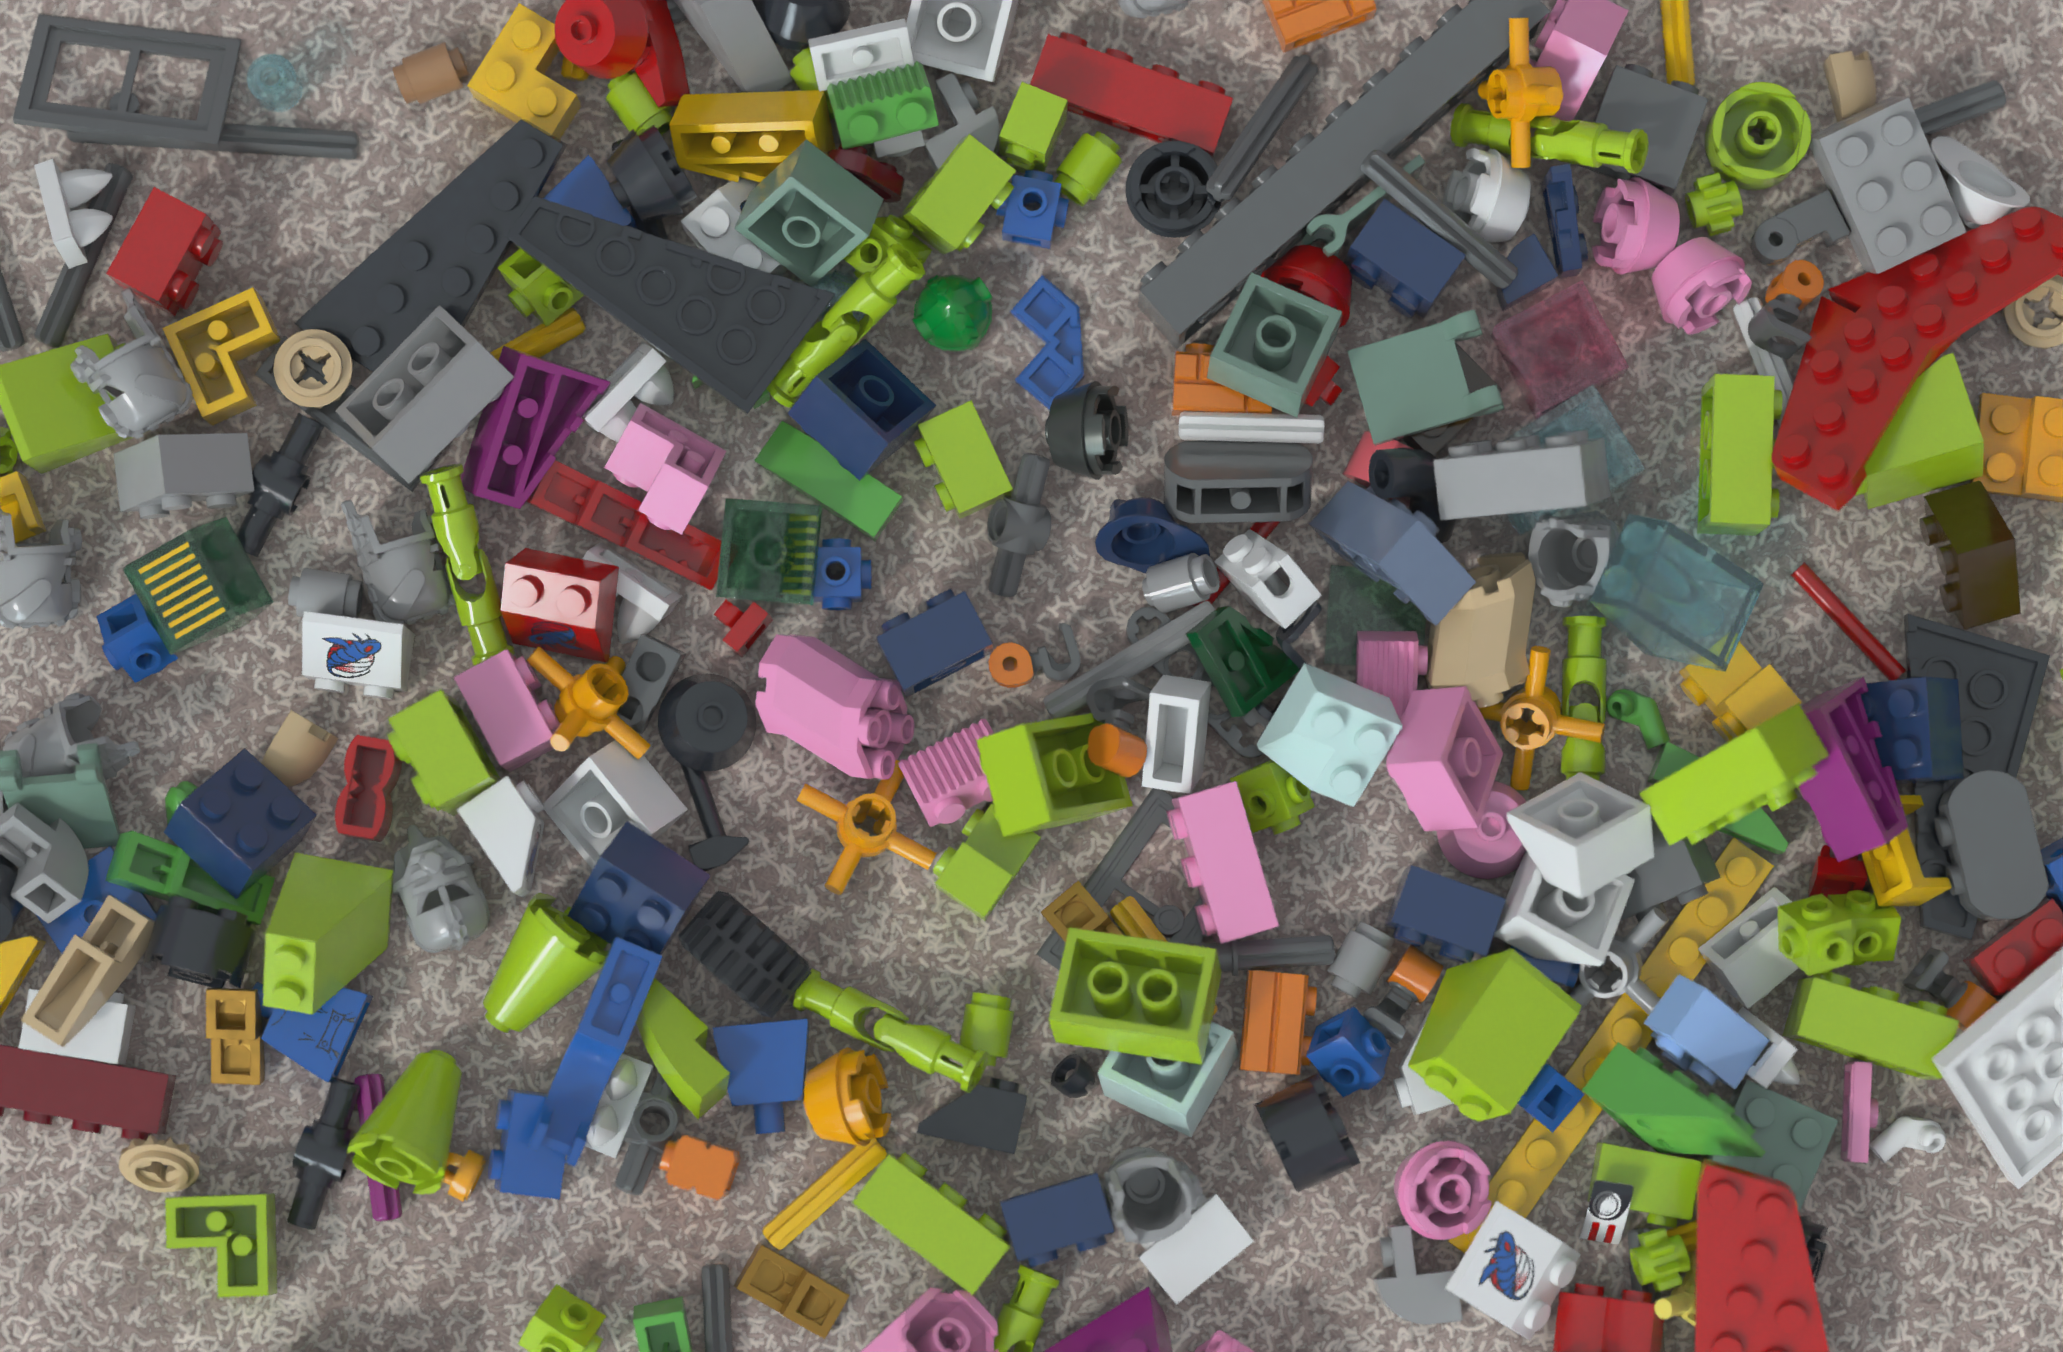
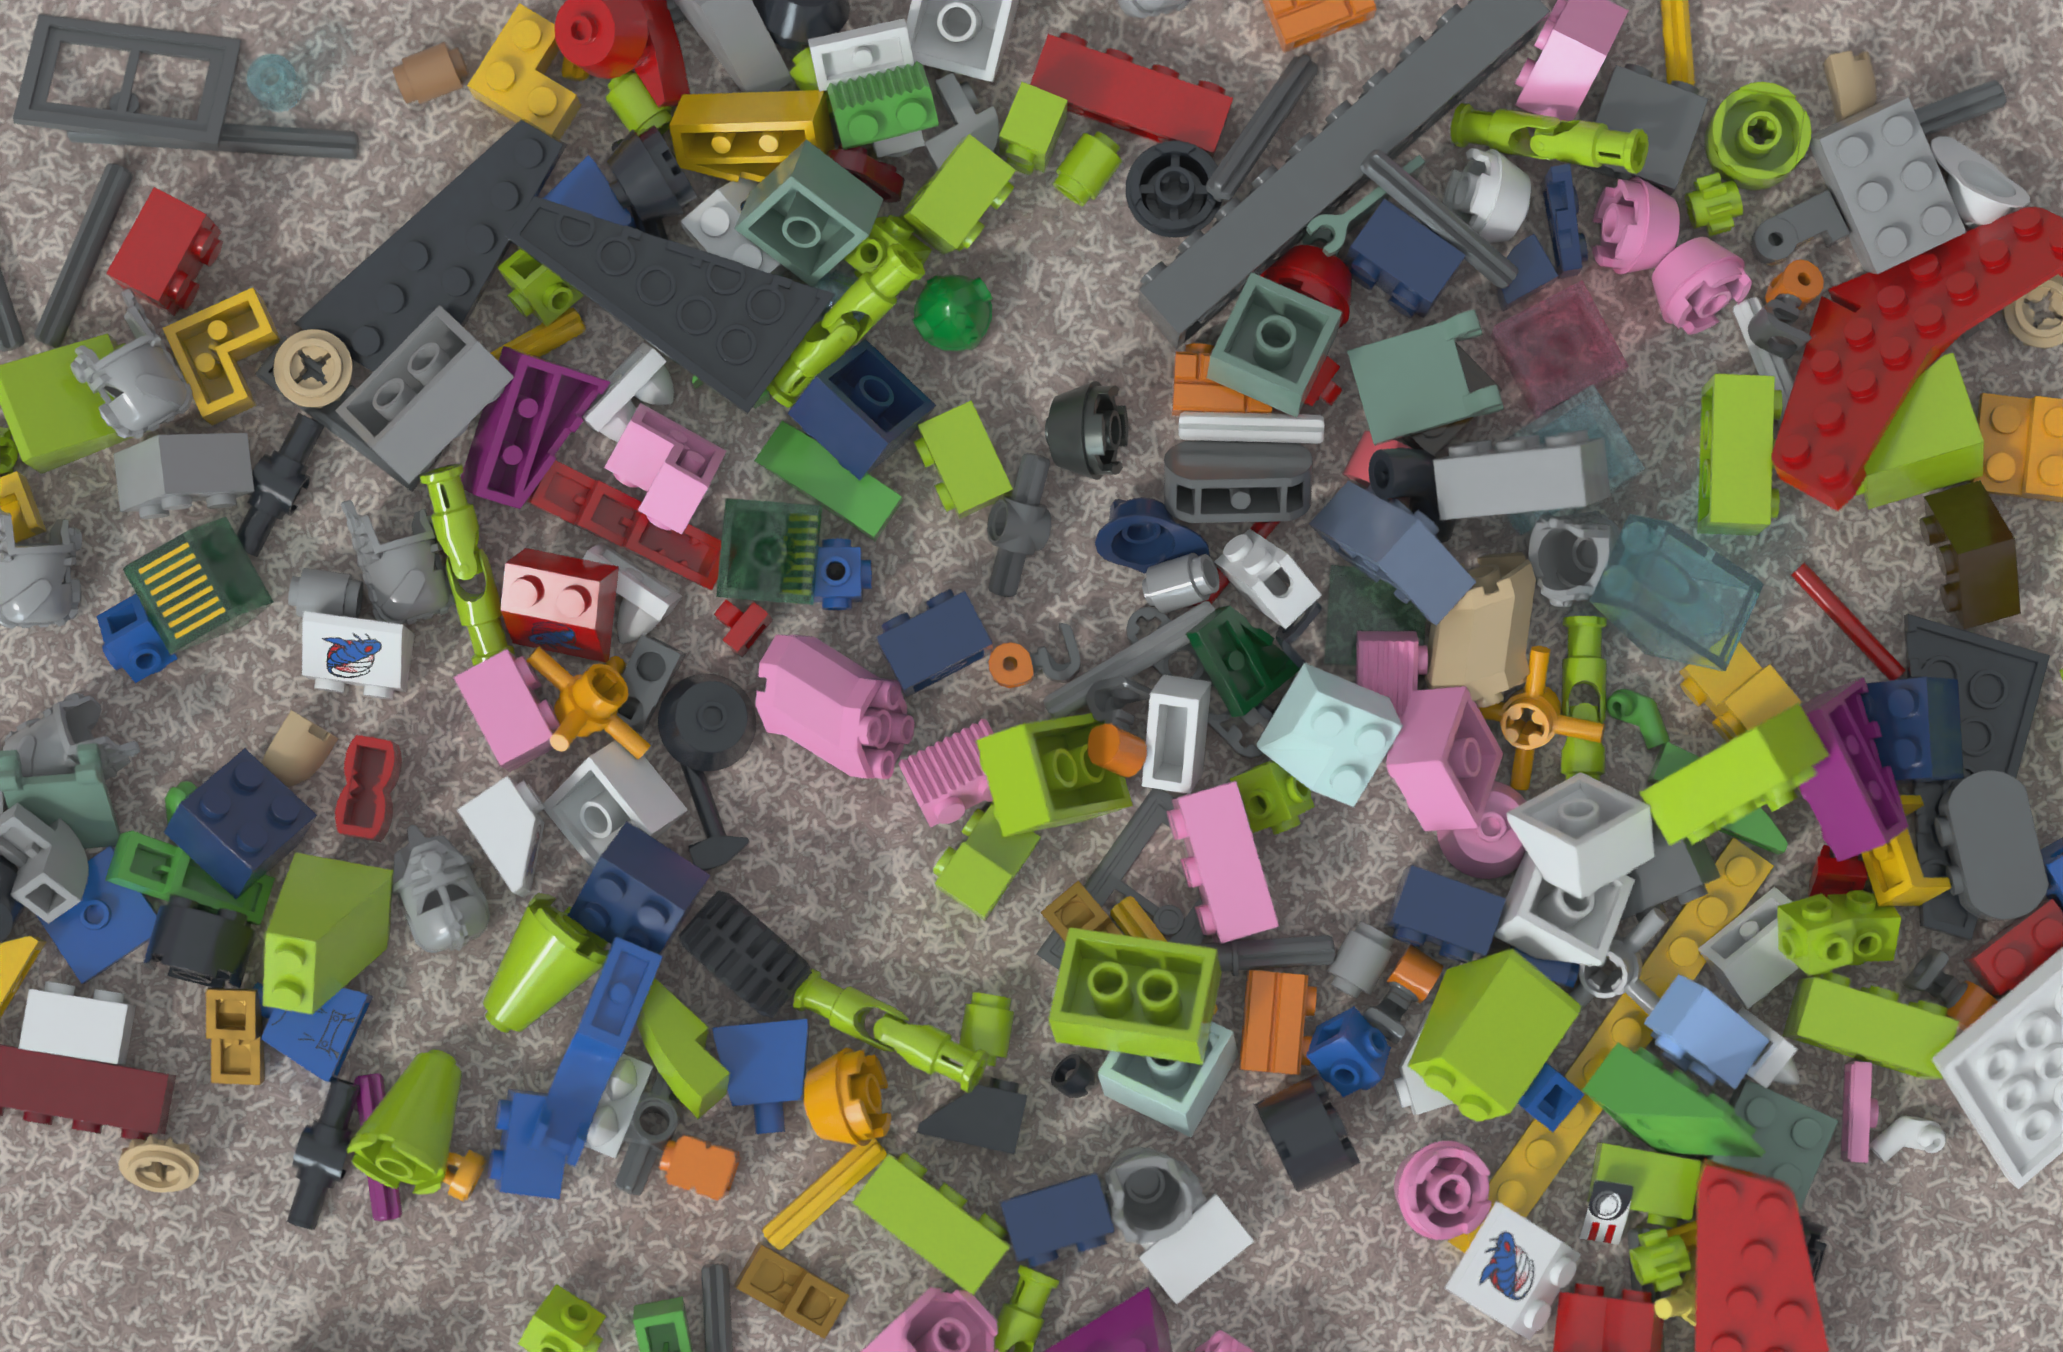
tan slope [21,895,155,1047] -> none
white tile [34,159,113,269] -> none
lime brick [165,1193,277,1298] -> none
lime brick [387,689,501,816] -> none
light orange bar [796,760,937,895] -> none
blue brick [996,170,1069,249] -> none
blue tile [1010,275,1084,411] -> none
light grey brick [1373,1224,1462,1324] -> none
light orange bar [1478,17,1563,168] -> none

